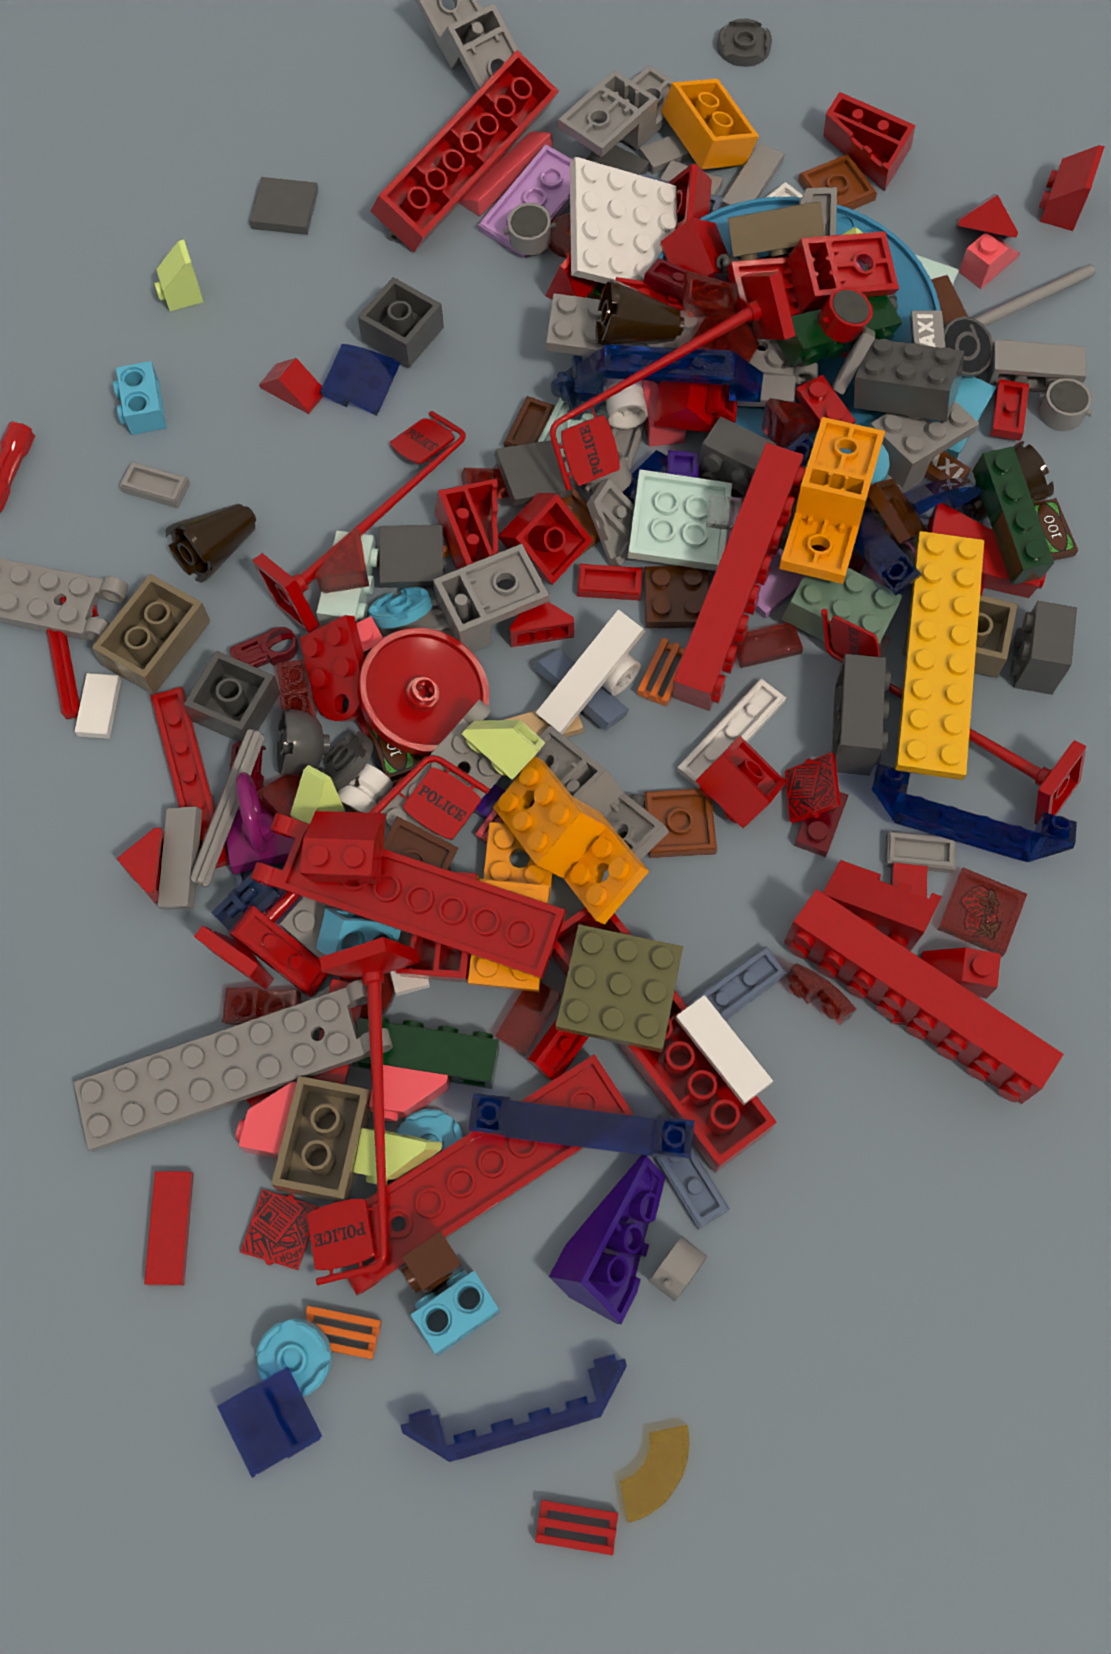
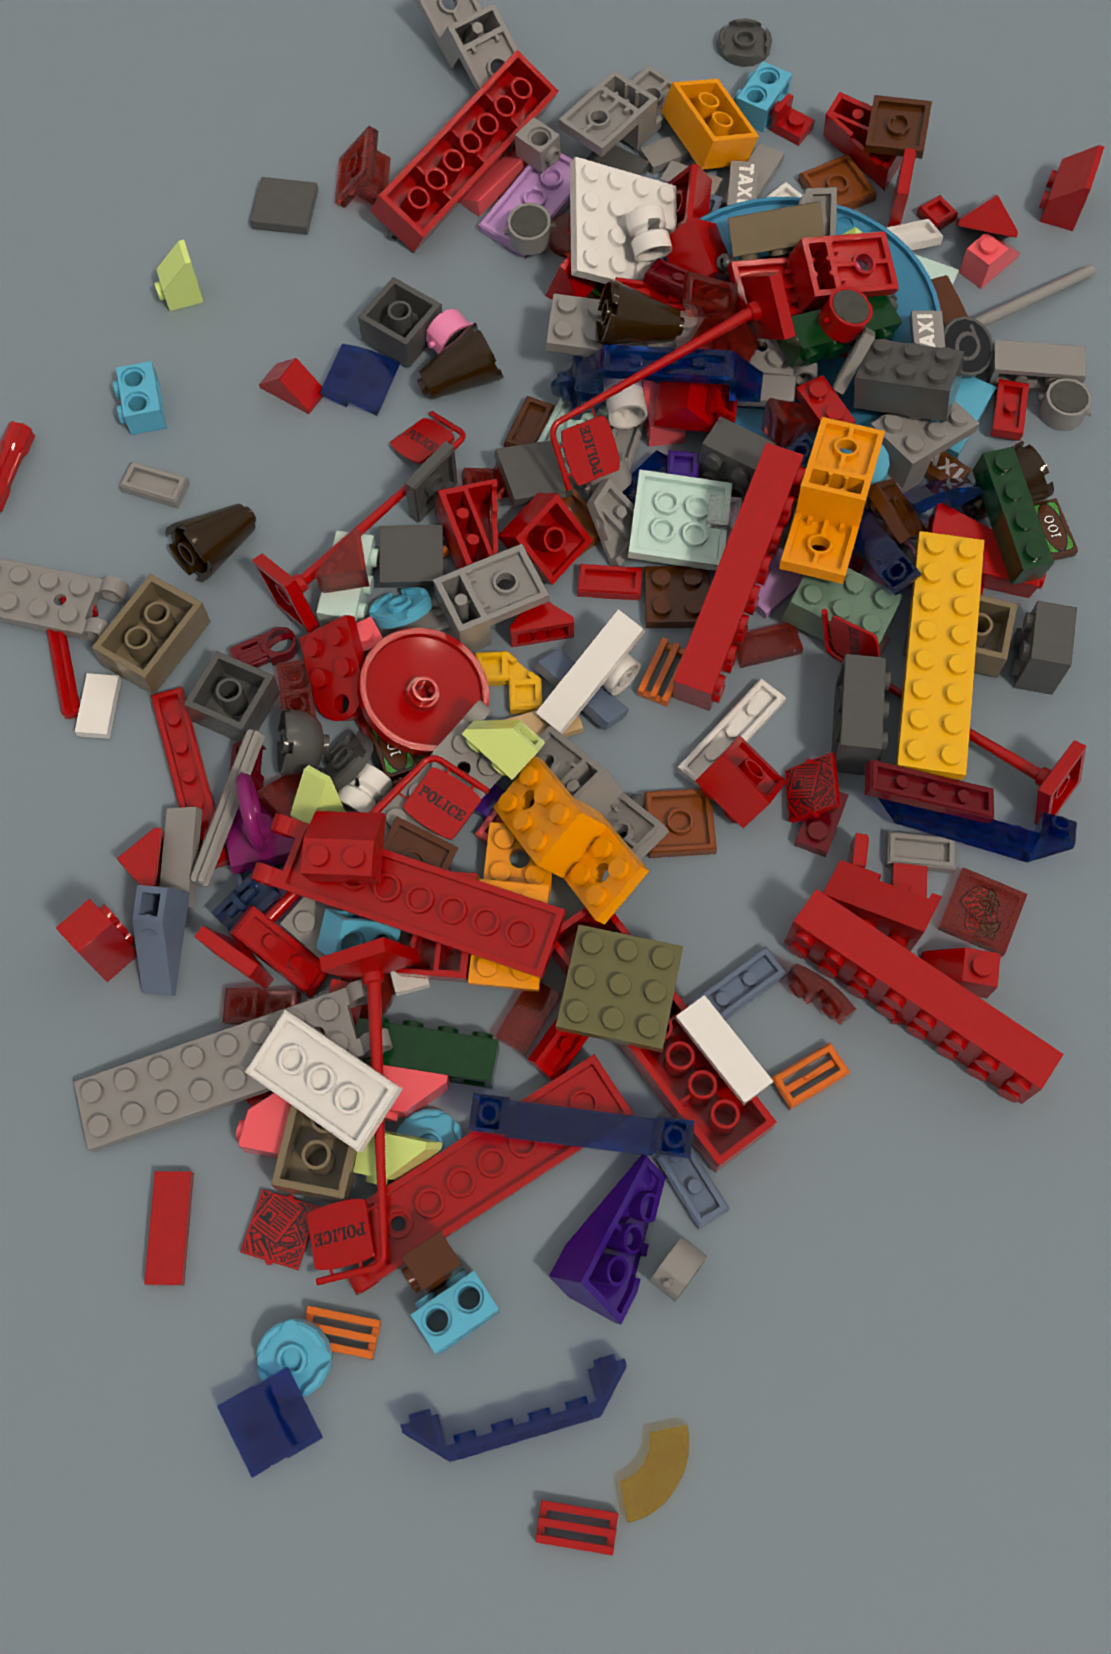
none -> red wedge [56,899,137,982]
none -> sand blue slope [132,885,190,996]
none -> white tile [245,1010,403,1153]
none -> clear red bracket [335,126,391,208]
none -> dark grey tile [404,441,458,523]
none -> dark brown cone [417,323,504,399]
none -> bright pink piece [426,309,473,354]
none -> yellow tile [475,651,542,714]
none -> light grey brick [515,117,561,173]
none -> white wheel [625,205,673,262]
none -> light grey tile [727,160,759,206]
none -> medium azure brick [734,61,792,132]
none -> red bracket [770,93,815,146]
none -> orange tile [771,1042,850,1111]
none -> red tile [848,833,869,868]
none -> reddish brown plate [864,95,932,159]
none -> dark red tile [865,759,994,824]
none -> white tile [886,219,943,251]
none -> red tile [887,148,916,227]
none -> red tile [916,195,958,230]

